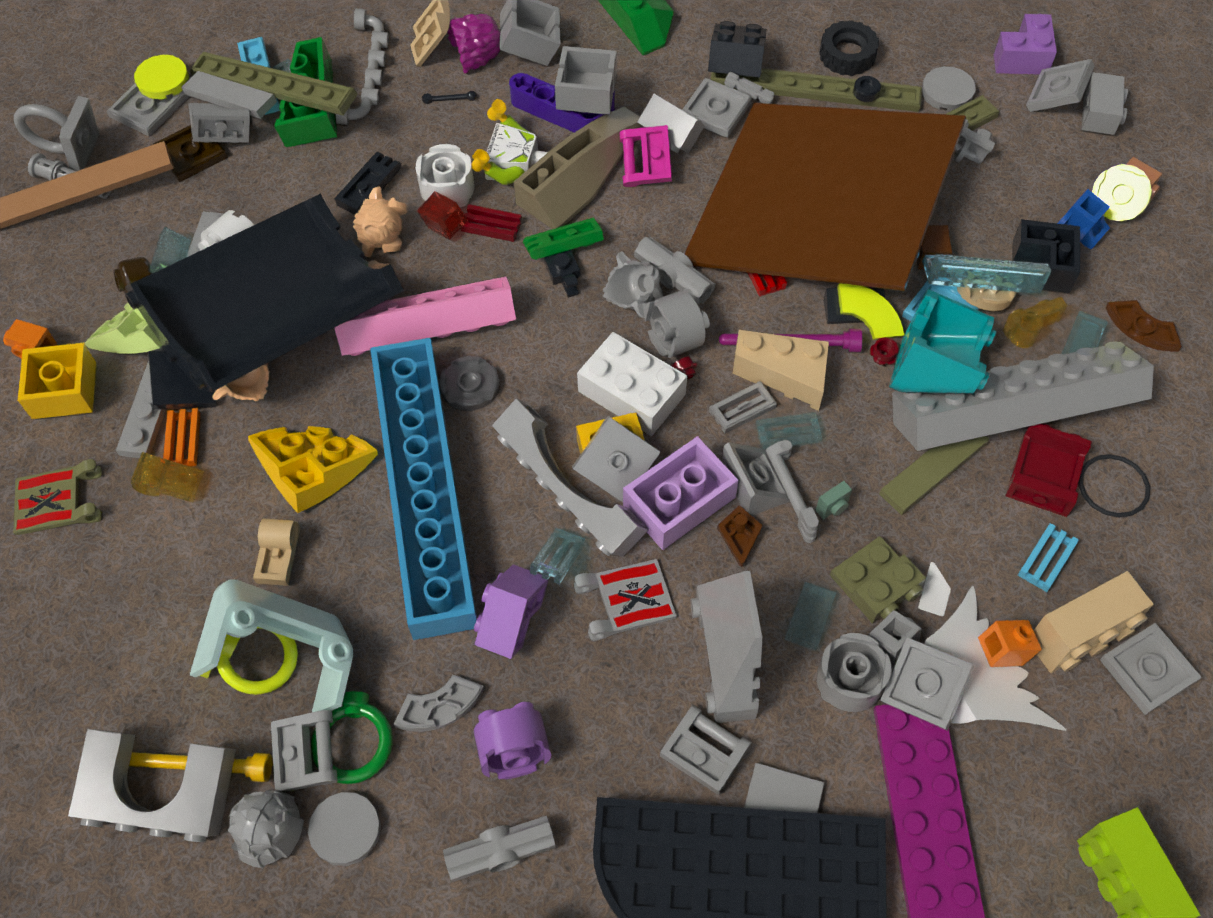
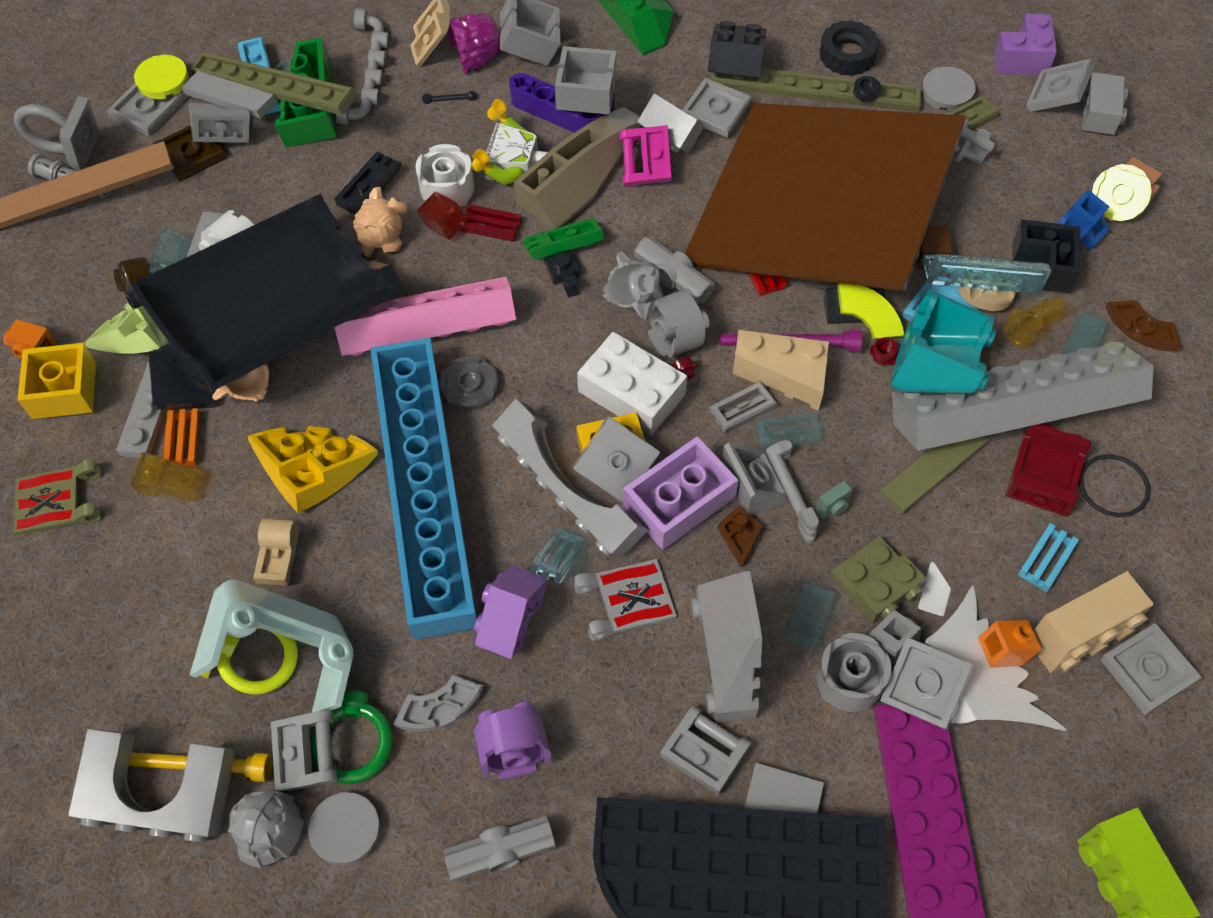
light grey axle [724,72,775,104] -> none

